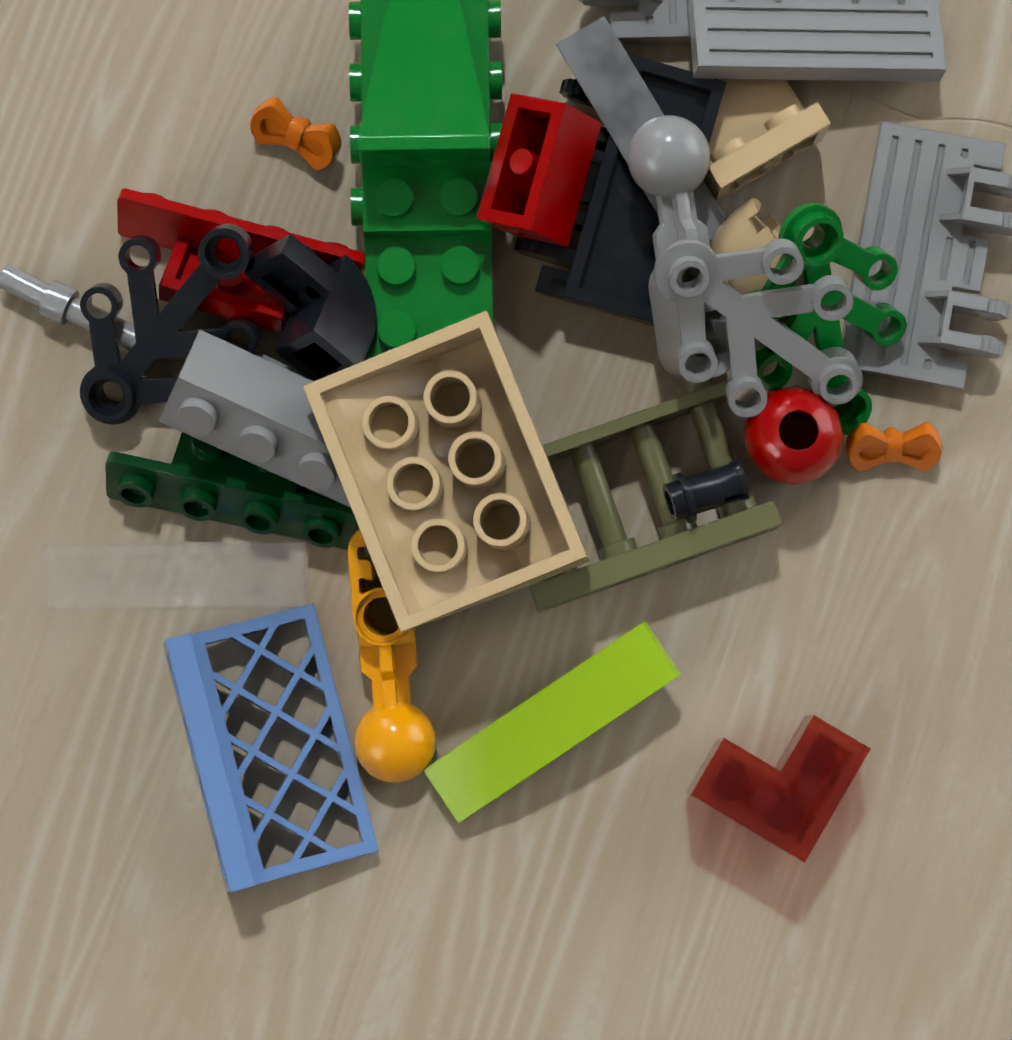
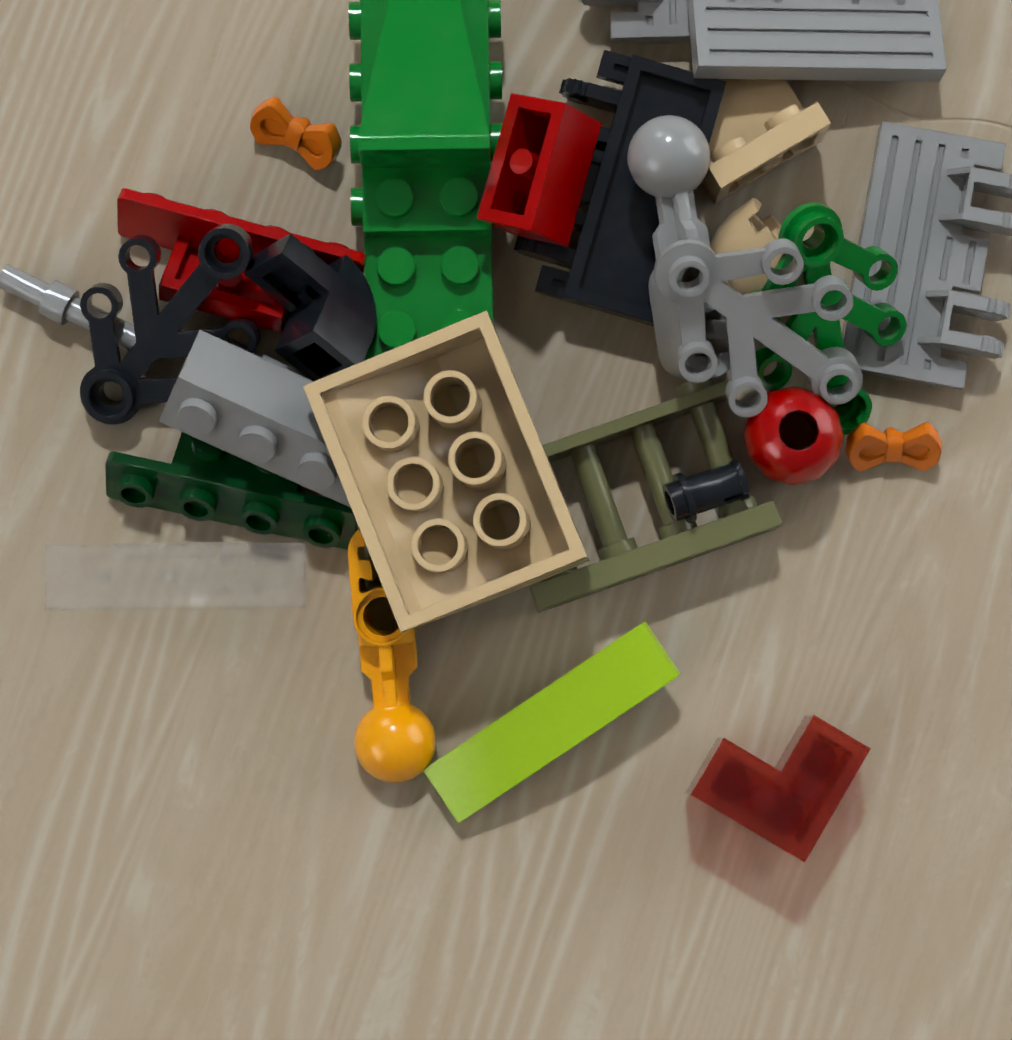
medium blue fence [163,603,379,893] -> none
flat silver sticker [555,16,727,241] -> none

